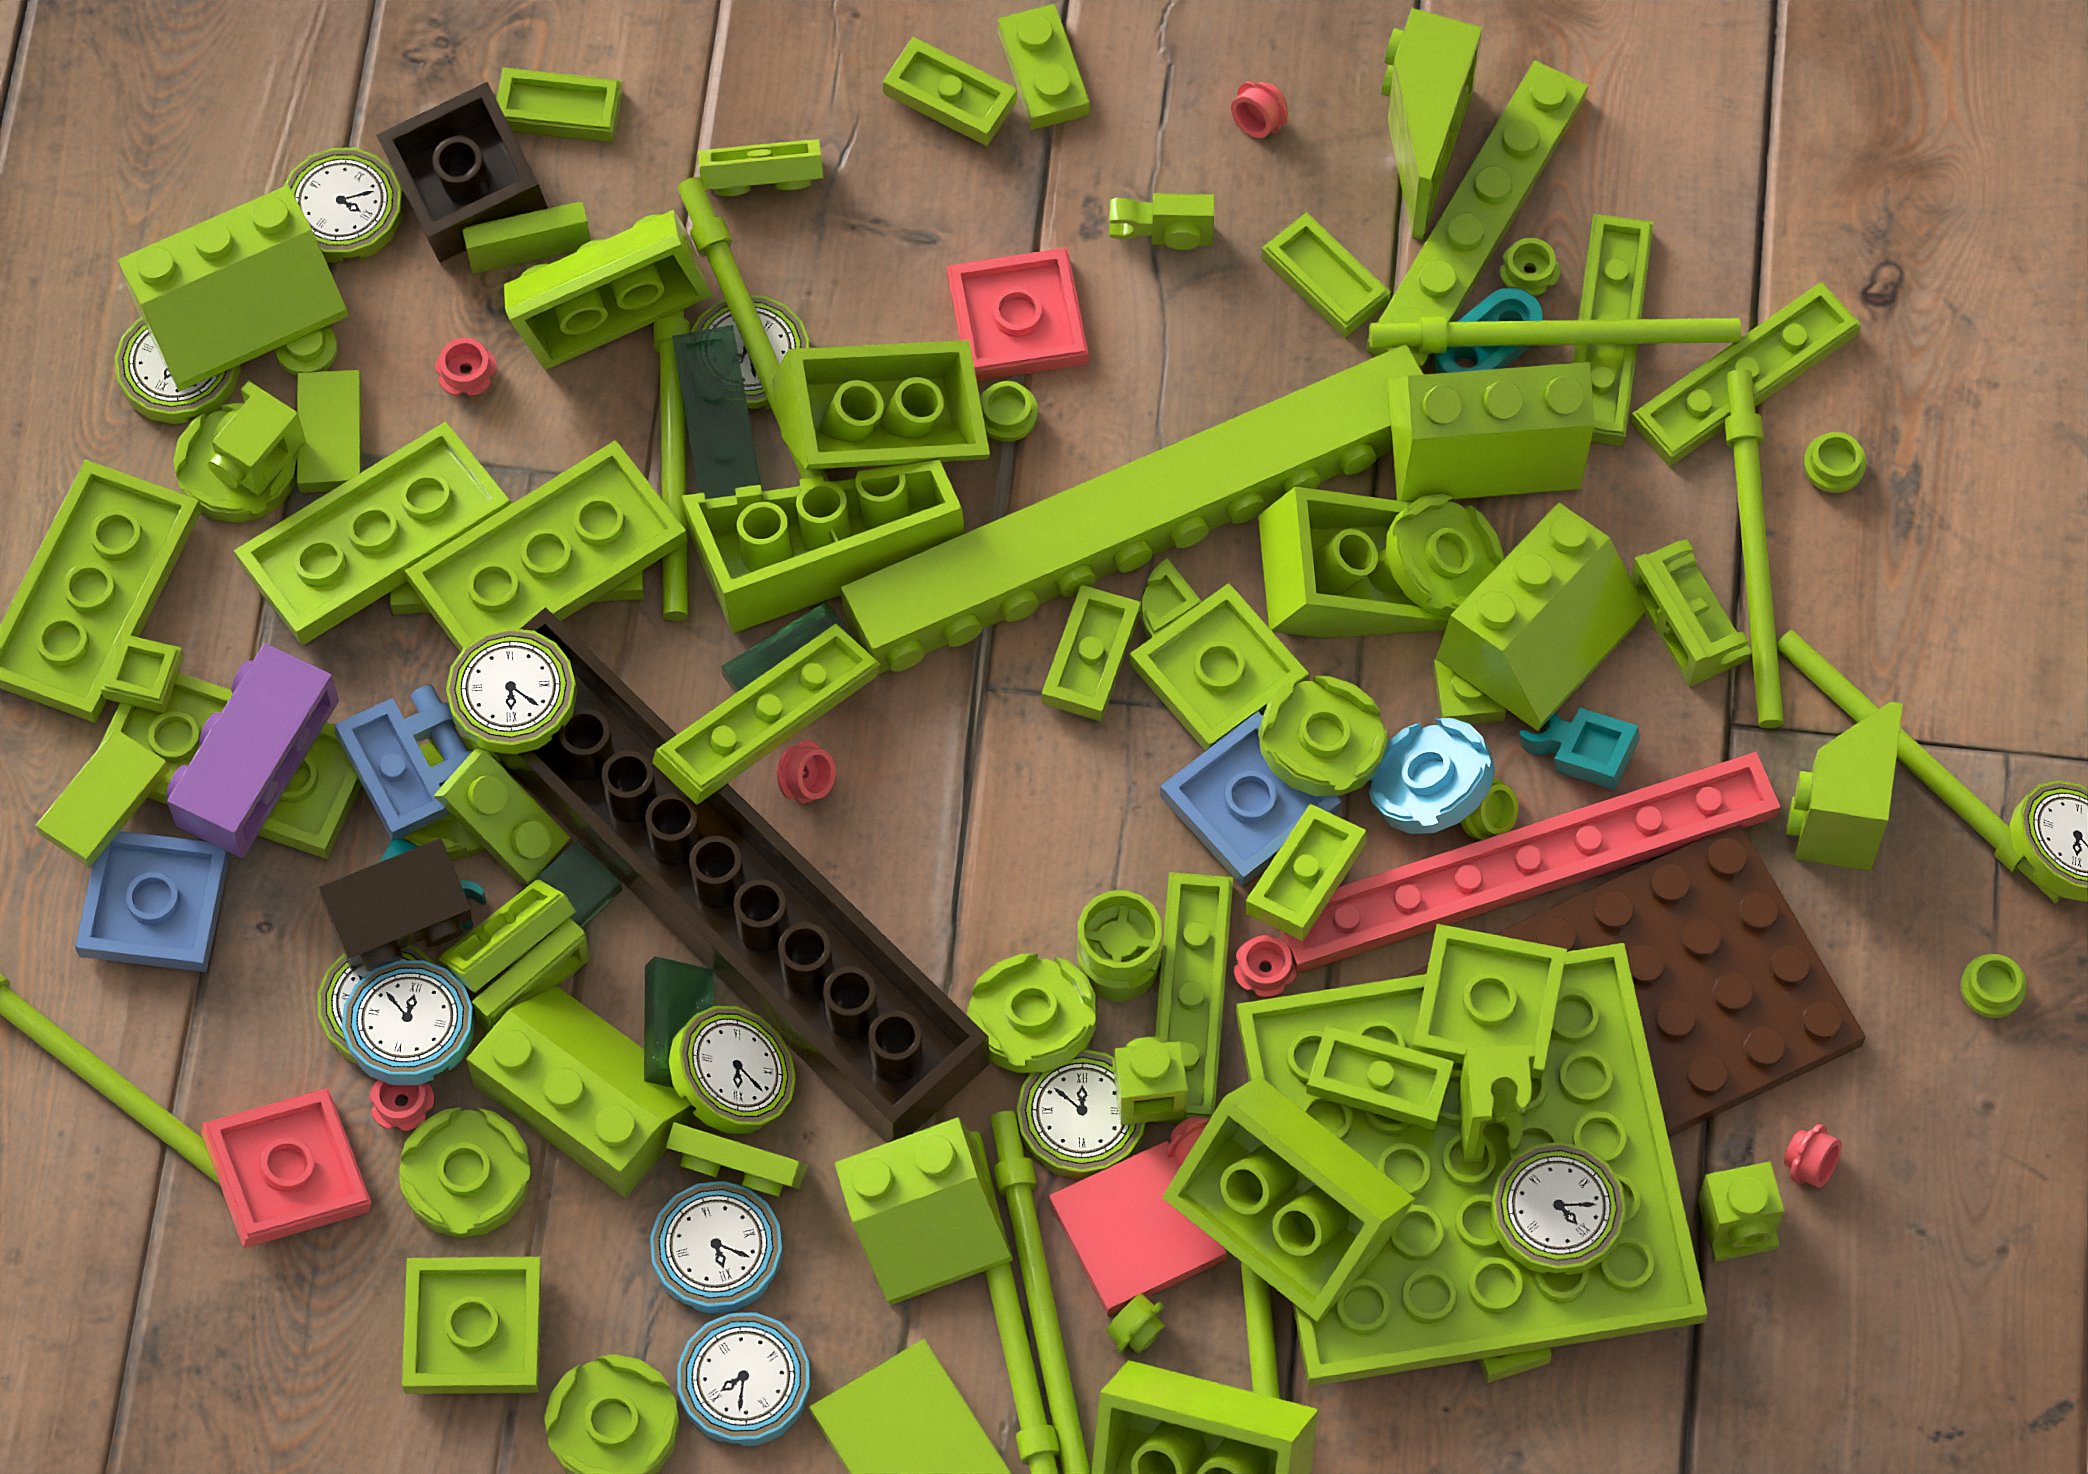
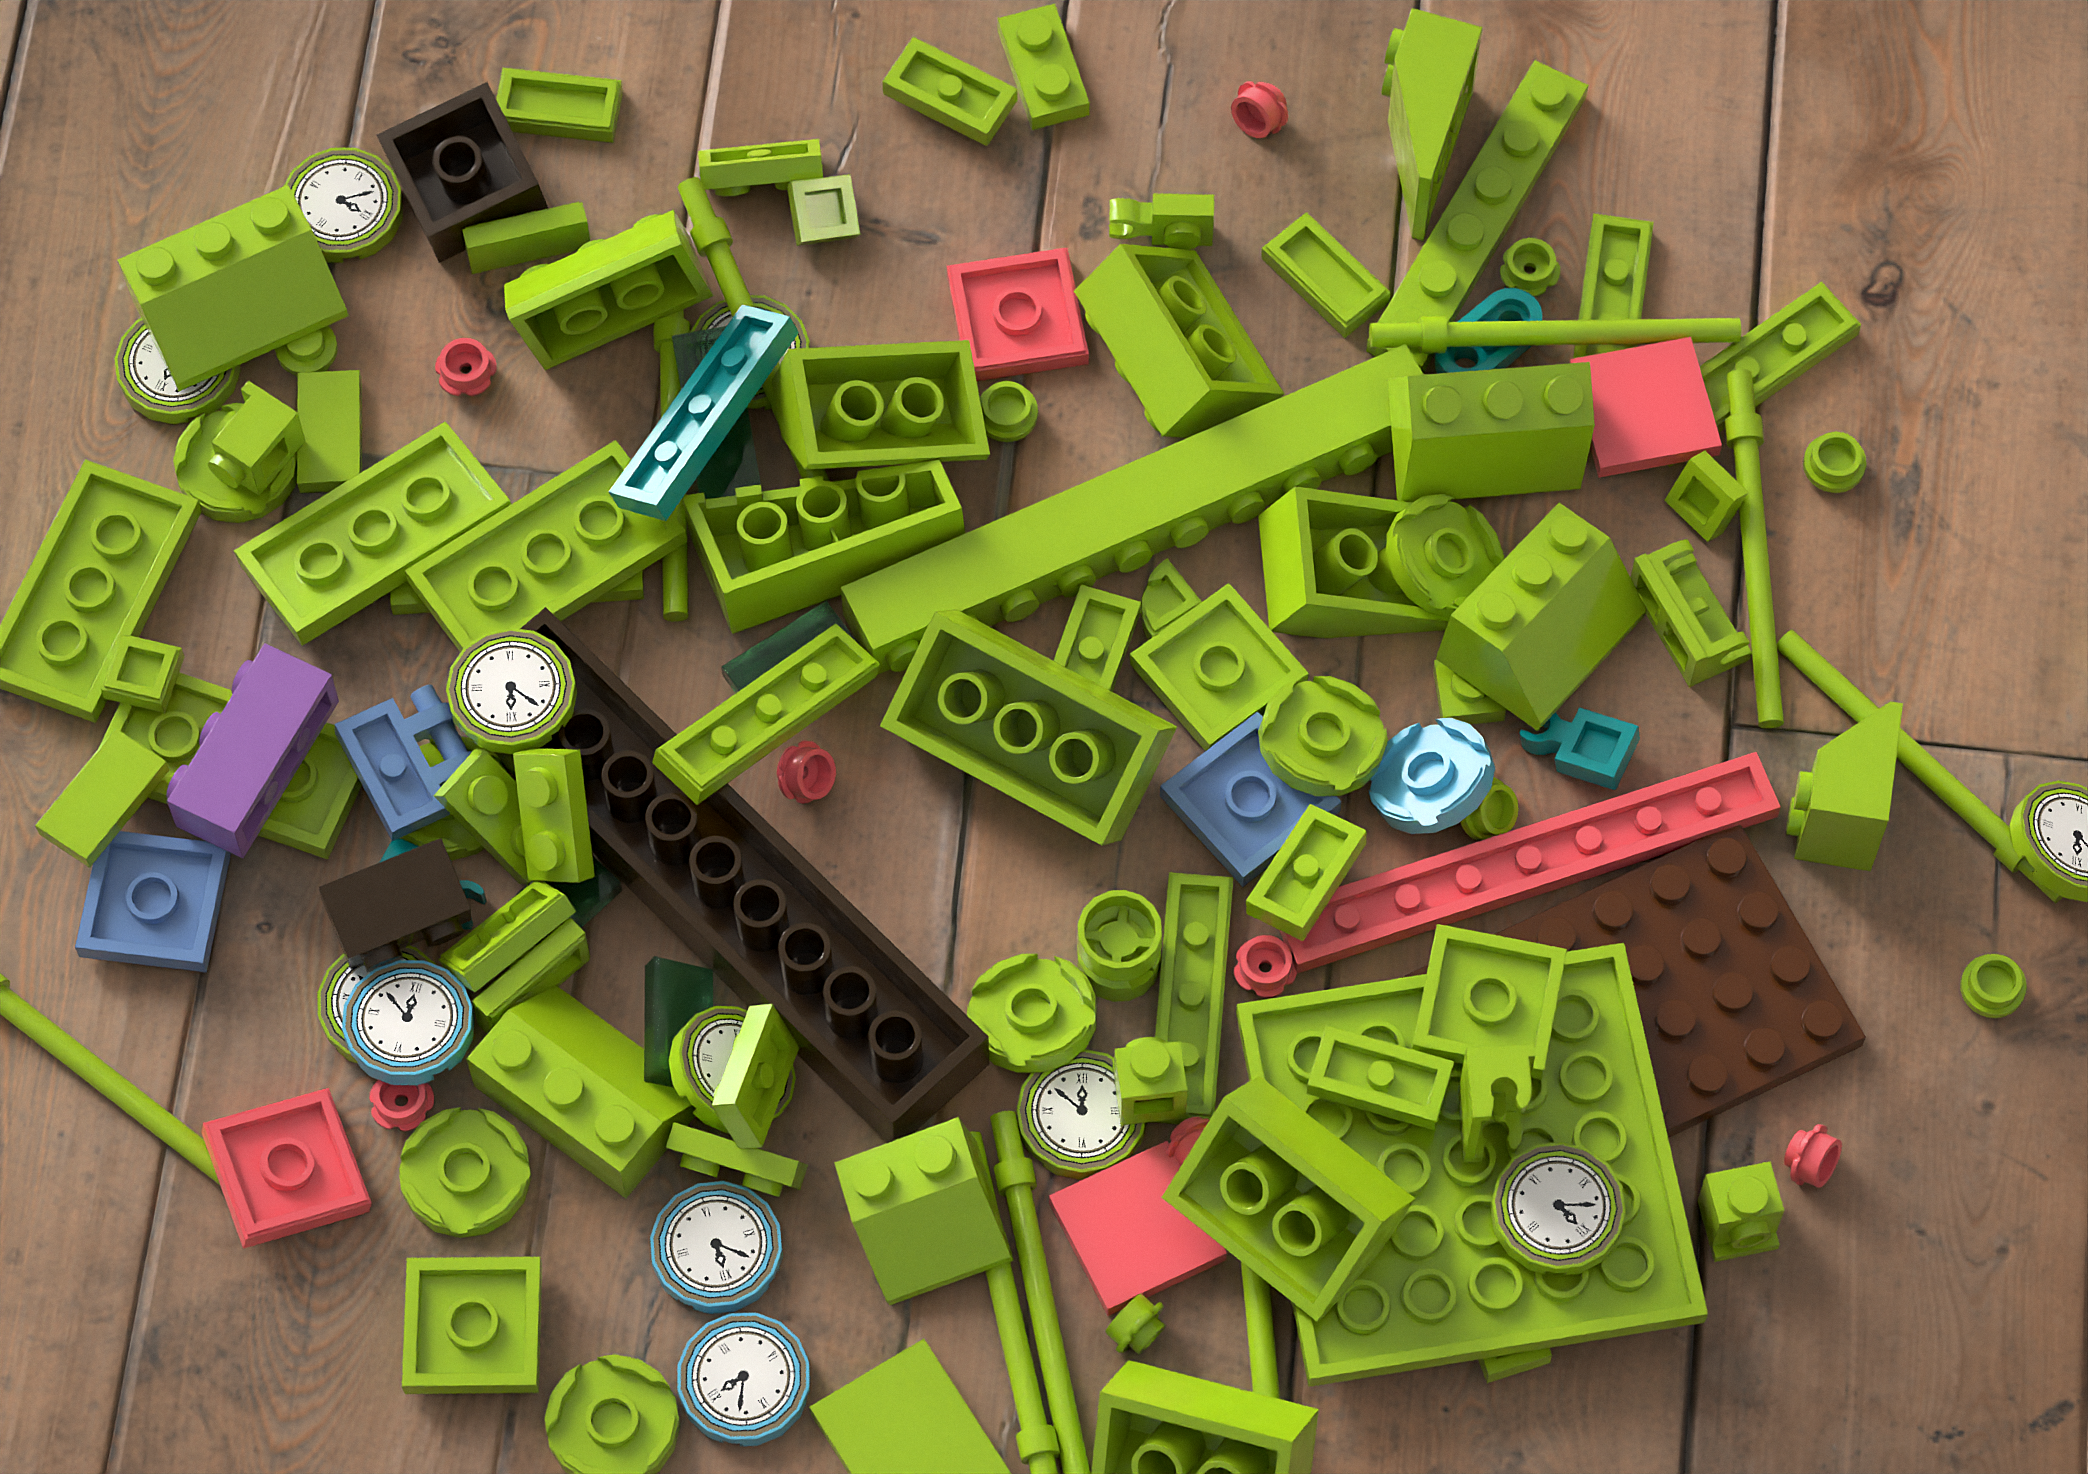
none -> lime plate [513,748,595,883]
none -> teal plate [609,304,799,521]
none -> lime plate [712,1004,799,1149]
none -> lime plate [787,174,860,246]
none -> lime brick [880,609,1177,846]
none -> lime slope [1074,244,1284,438]
none -> coral tile [1570,337,1722,478]
none -> lime plate [1664,451,1749,542]

